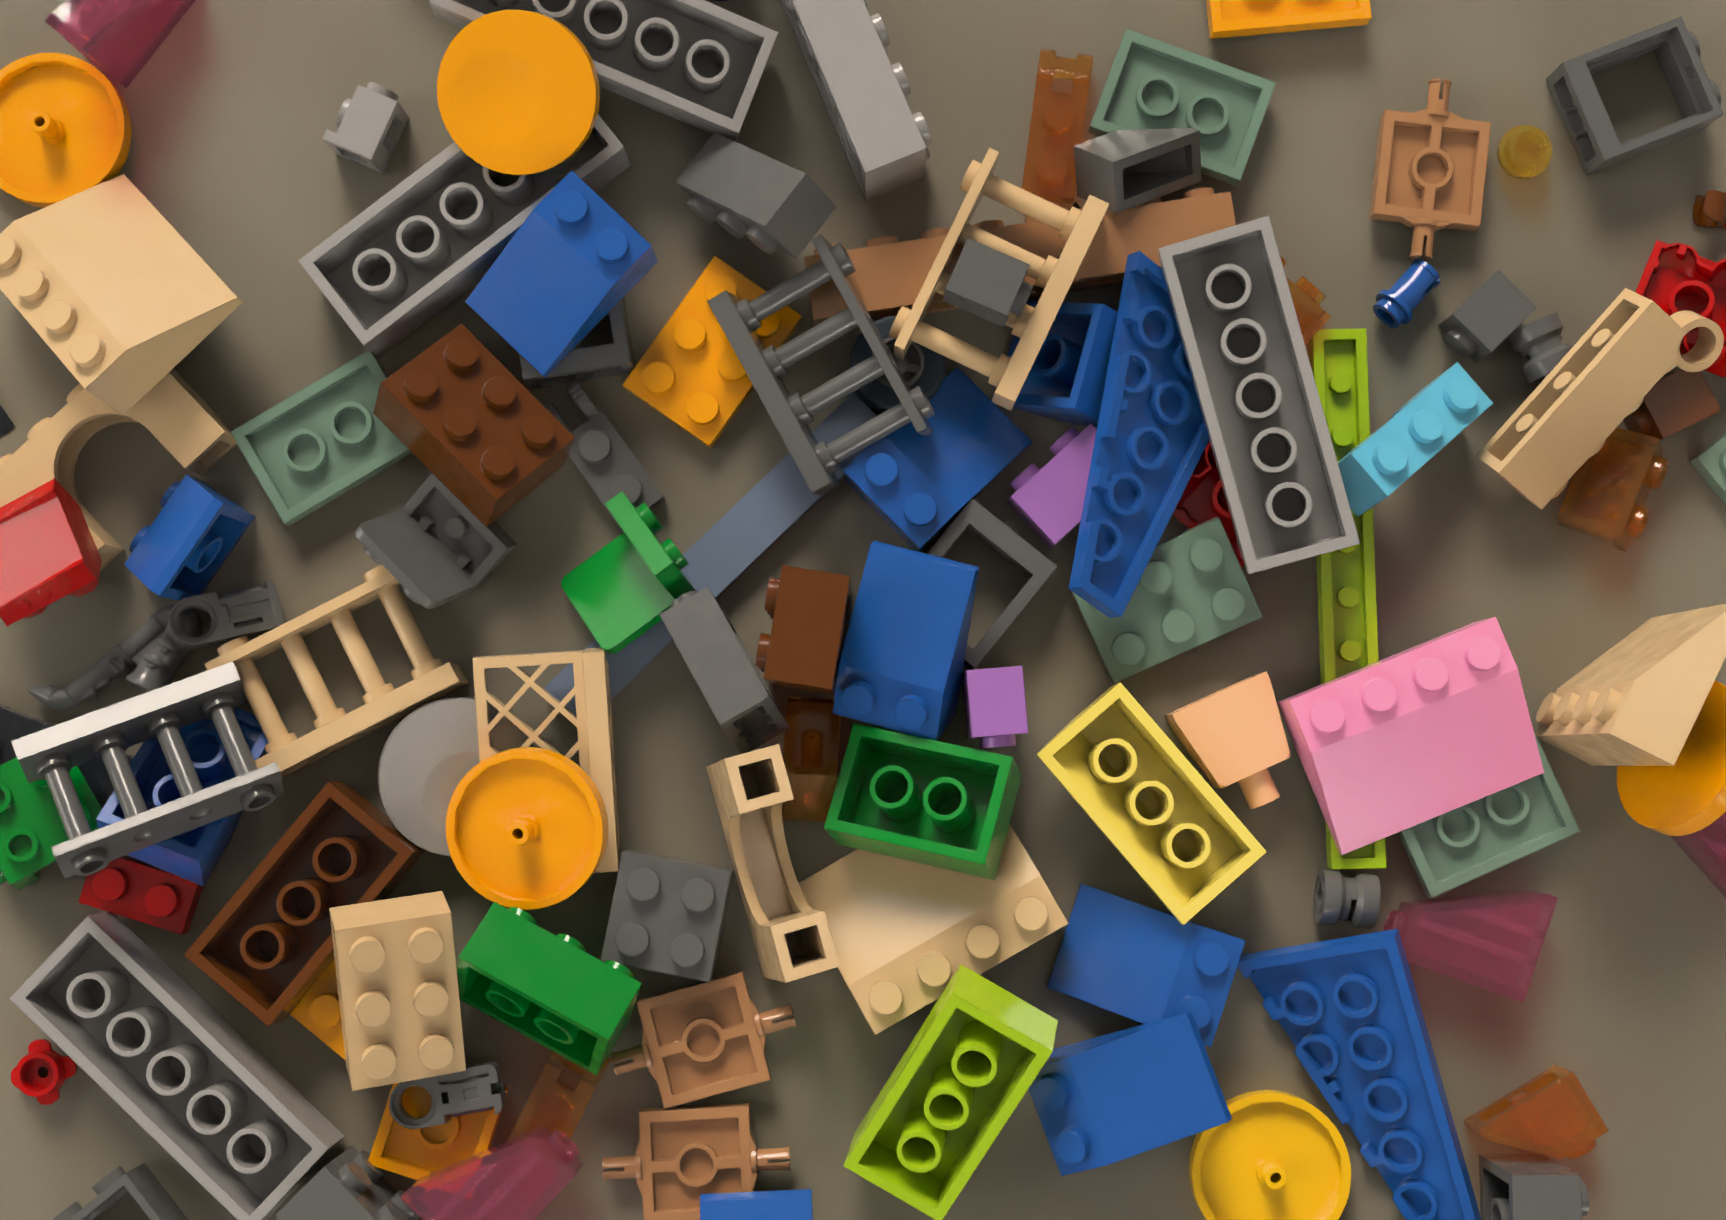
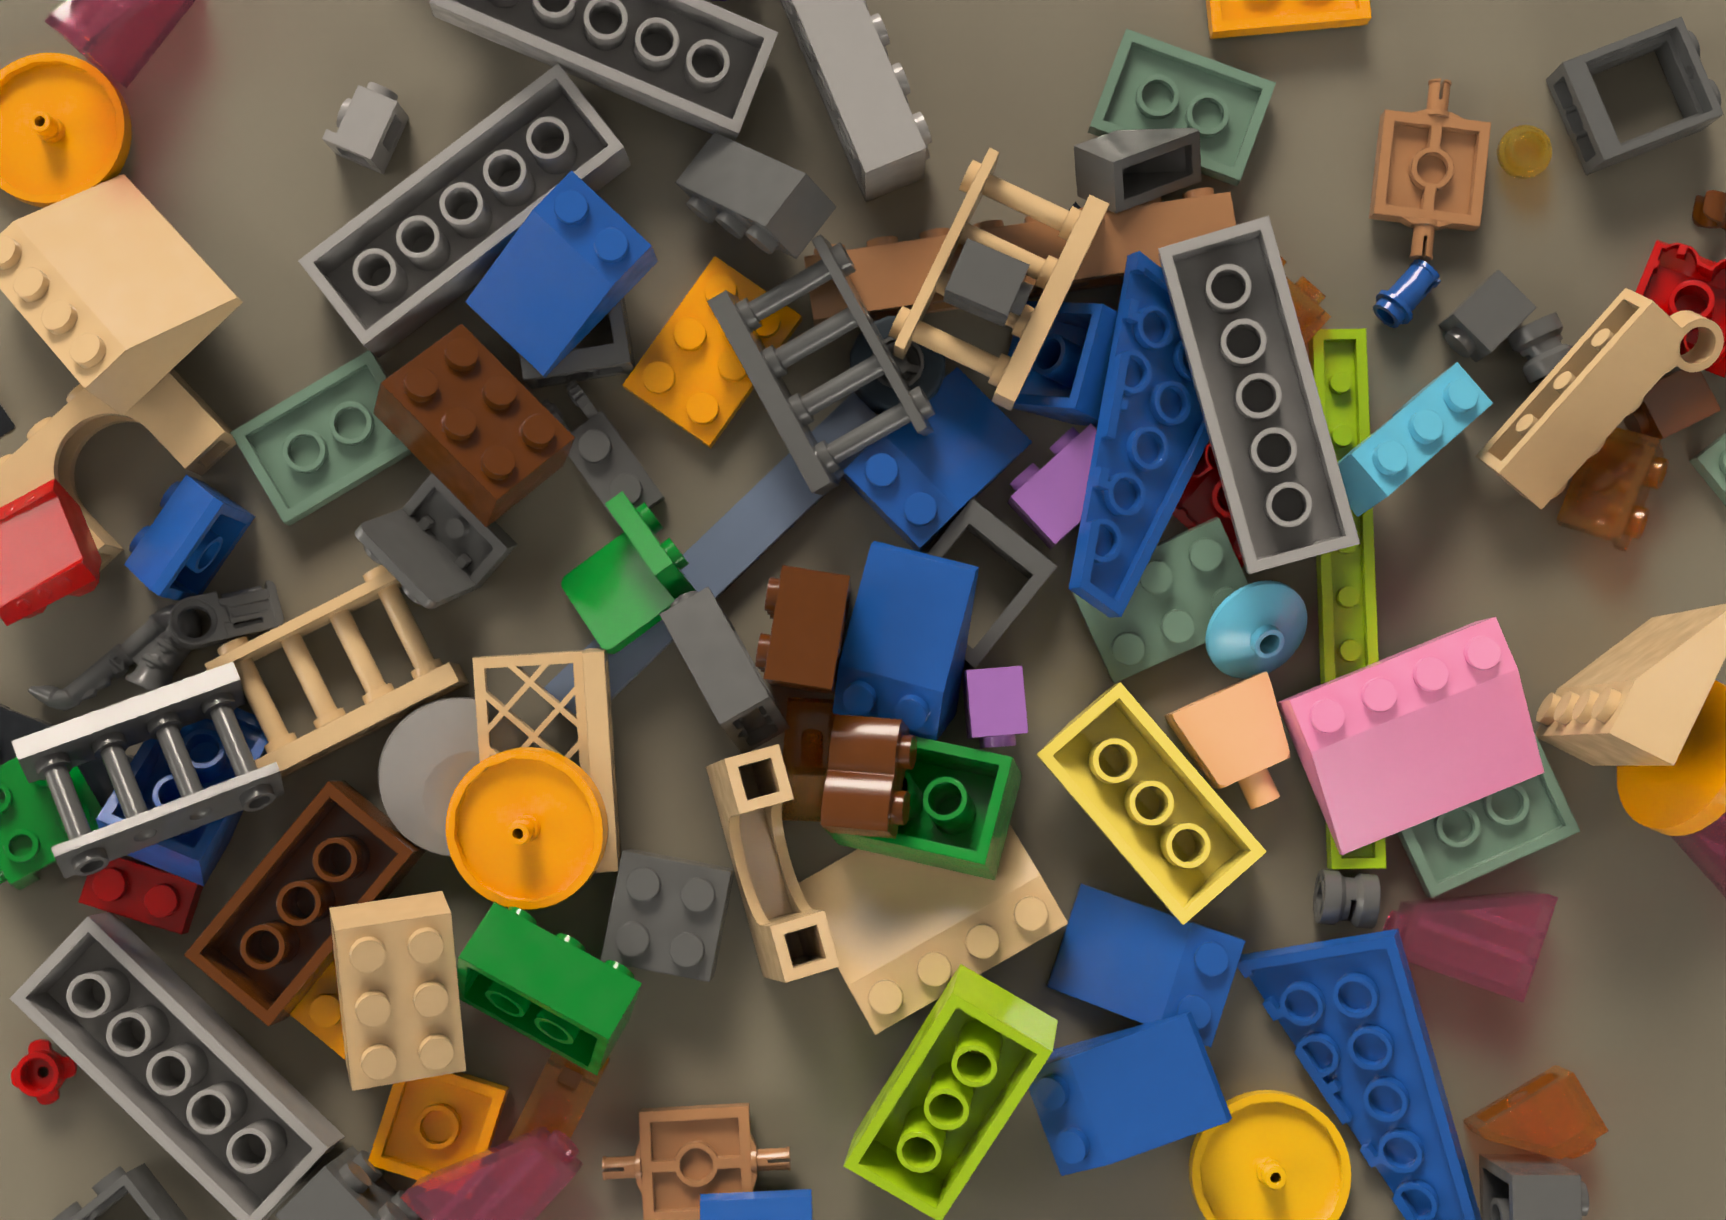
dark grey piece [389,1061,507,1129] -> none
light orange piece [437,10,600,175] -> none
medium nougat plate [611,970,797,1109] -> none
clear orange plate [1021,49,1093,204] -> none
none -> reddish brown brick [821,714,917,839]
none -> medium azure dish [1205,580,1308,679]

